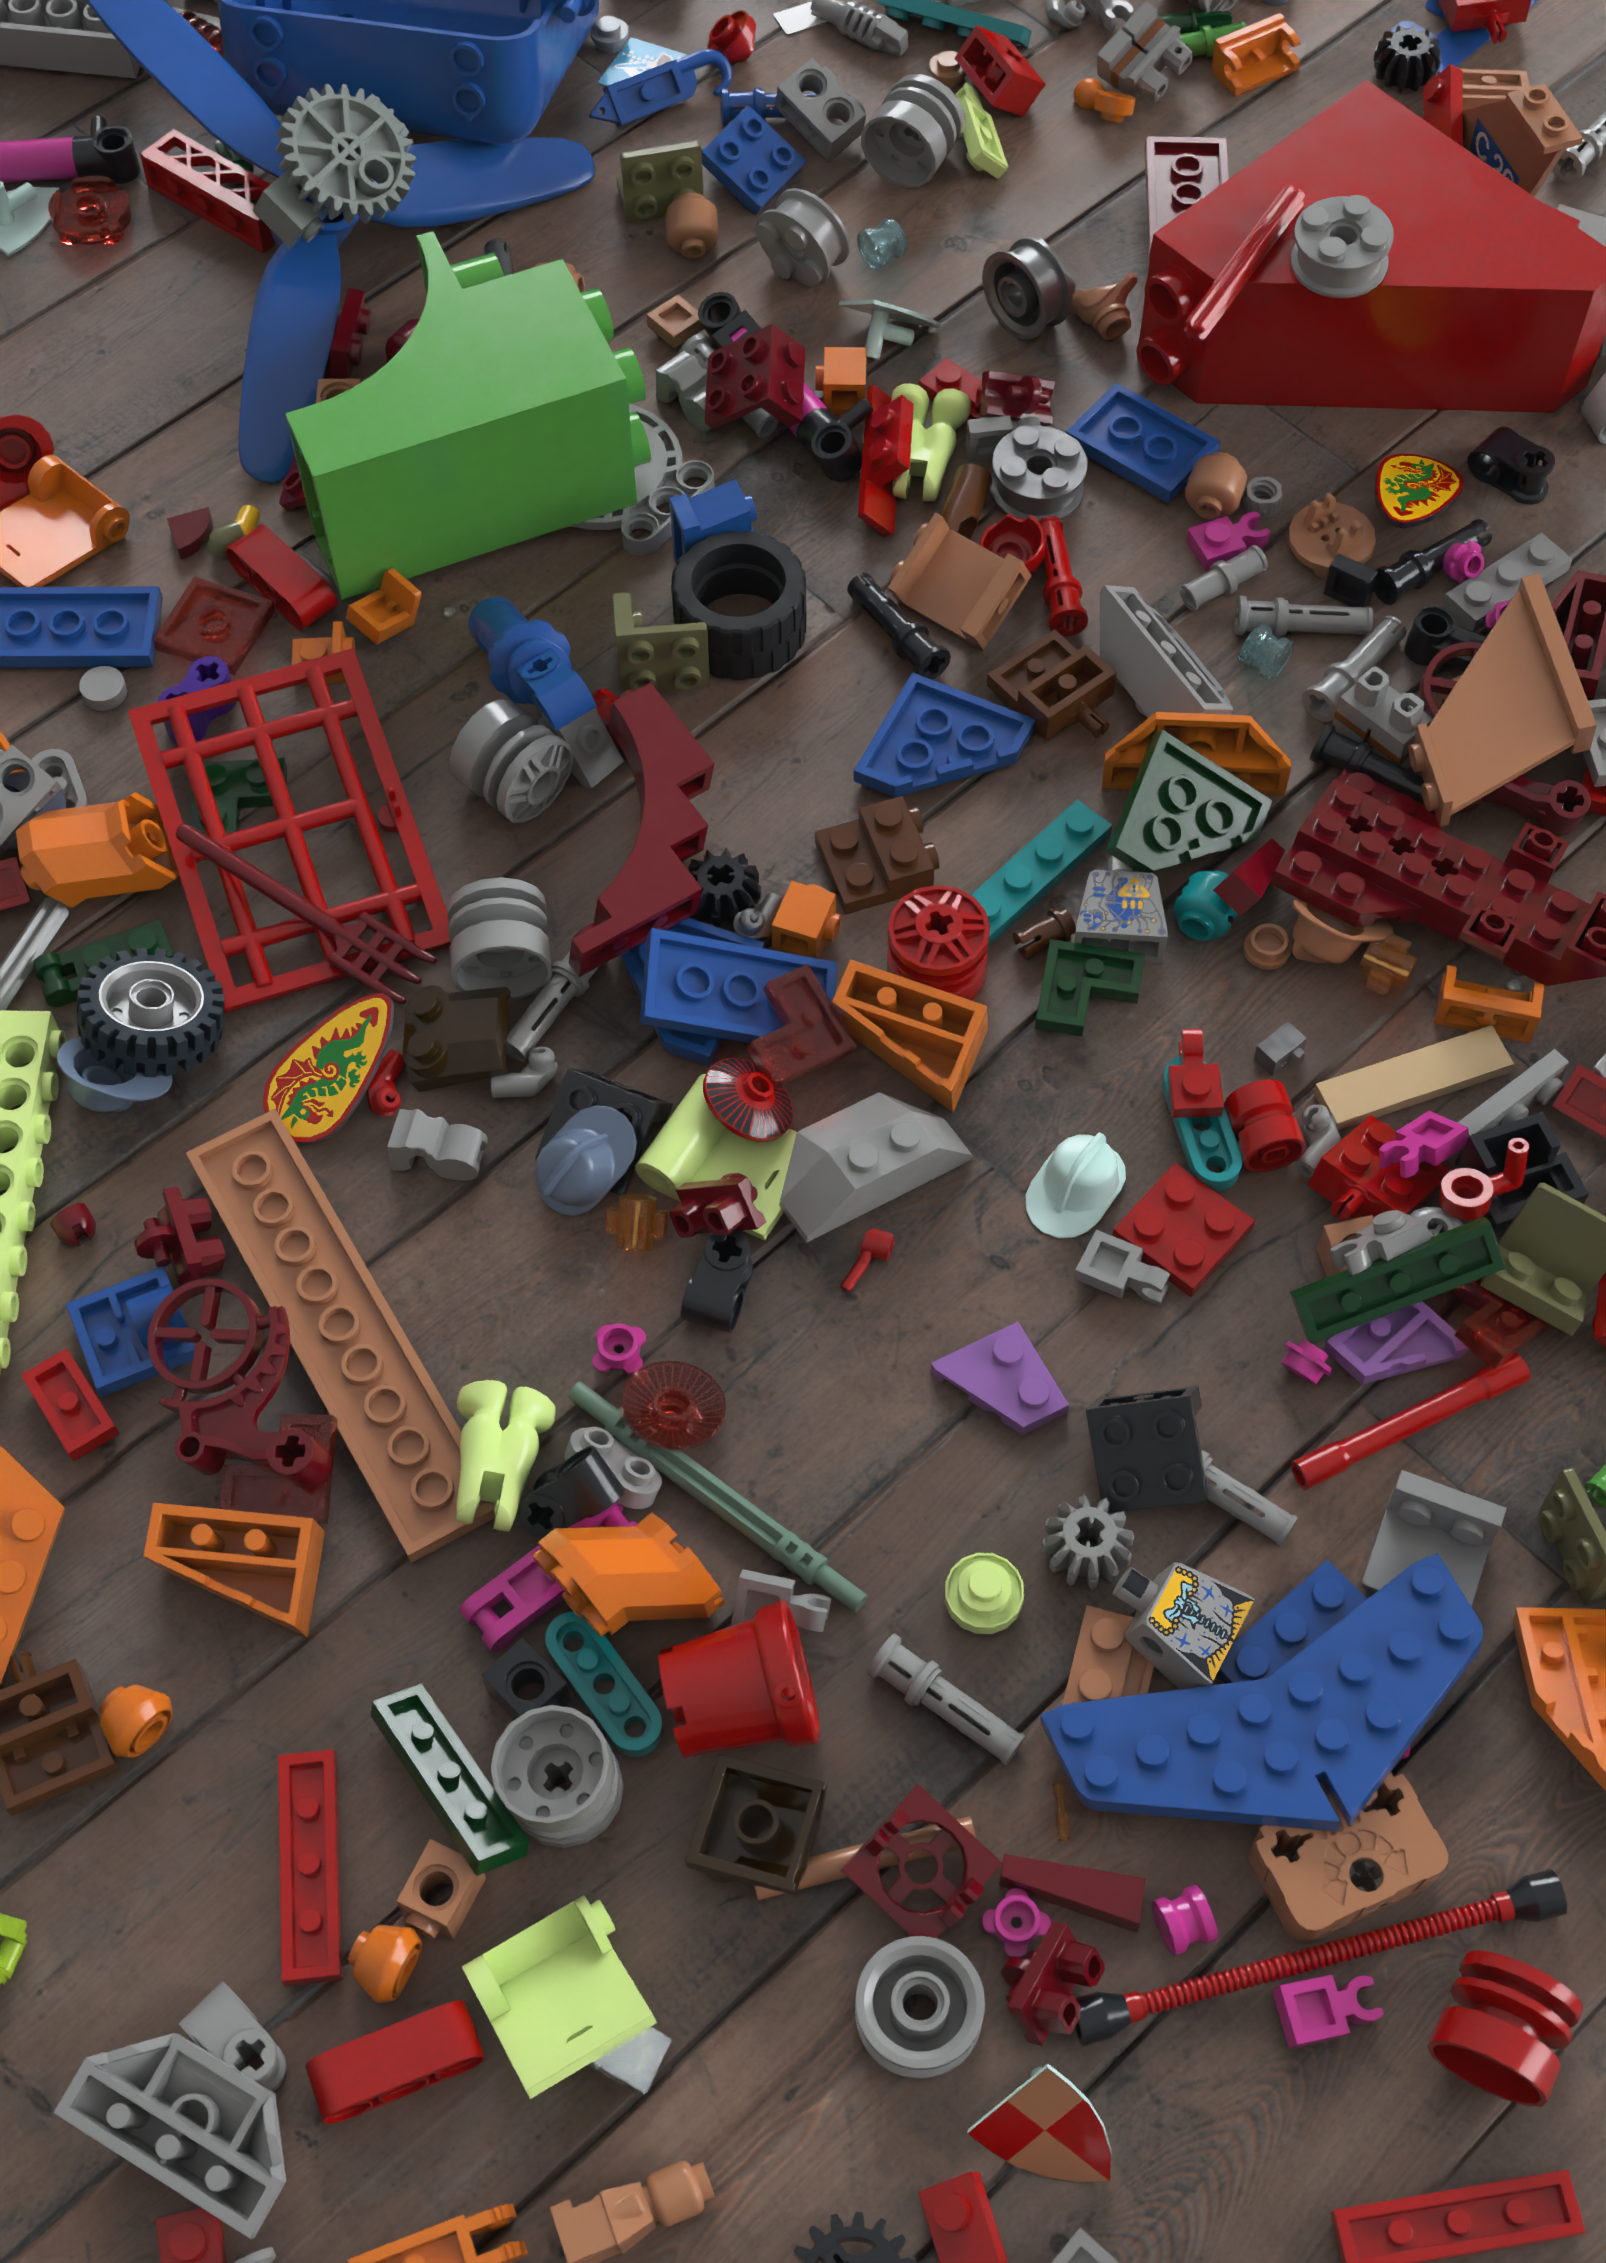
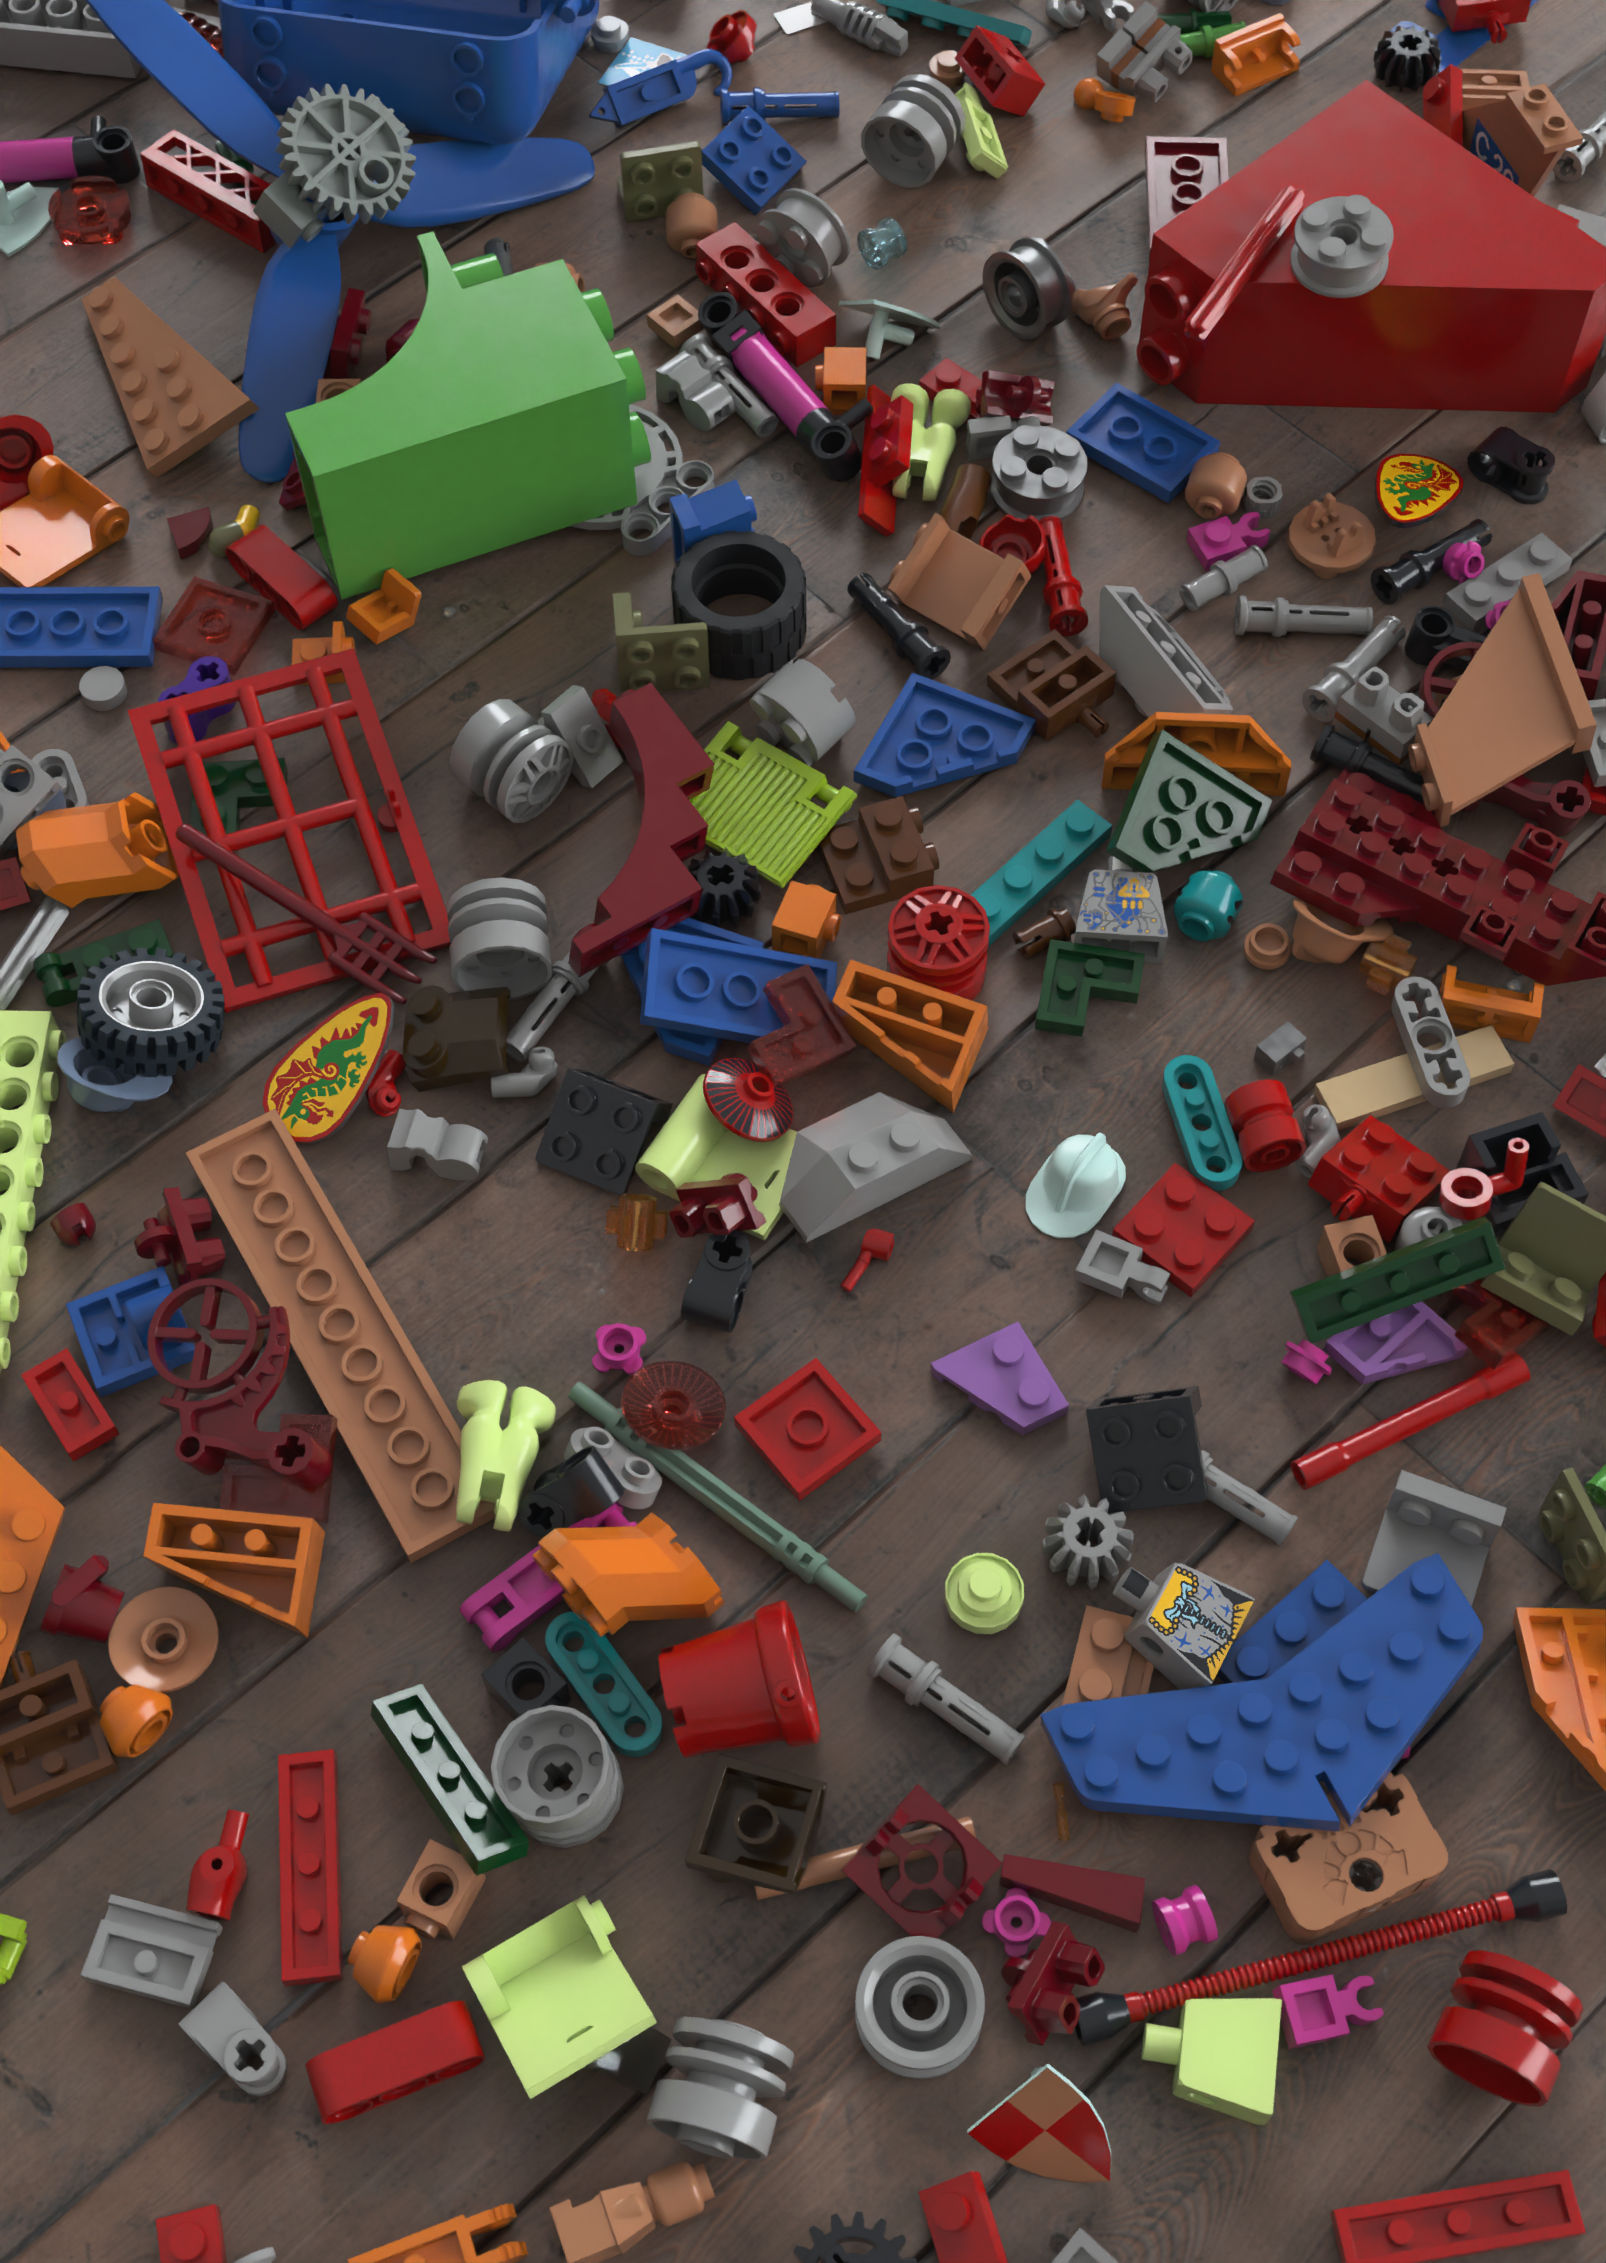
light grey wedge [53,2033,286,2239] -> none
blue piece [468,597,597,731] -> none
sand blue piece [535,1105,637,1216] -> none
dark red bracket [704,324,806,429] -> none
light grey plate [731,1569,831,1632] -> none
flat silver arm [733,893,783,941] -> none
light grey brick [775,58,866,163] -> none
red plate [1167,1028,1224,1118] -> none
dark red piece [1213,838,1285,917] -> none
clear light blue wheel [1238,624,1294,681] -> none
black plate [1324,553,1378,607] -> none
light grey plate [1330,1210,1431,1275] -> none
dark pink plate [1379,1111,1469,1178] -> none
light grey plate [1446,1049,1569,1167] -> none
none -> dark red piece [39,1554,125,1644]
none -> light grey plate [80,1894,223,2009]
none -> nougat wing [82,277,260,478]
none -> nougat dish [108,1587,219,1693]
none -> red piece [186,1810,250,1921]
none -> light grey wheel [647,2017,794,2161]
none -> lime window [689,721,857,889]
none -> red brick [695,222,836,367]
none -> red plate [734,1358,881,1501]
none -> light grey brick [749,658,856,766]
none -> yellowish green torso [1141,1998,1282,2126]
none -> light grey beam [1391,976,1470,1108]

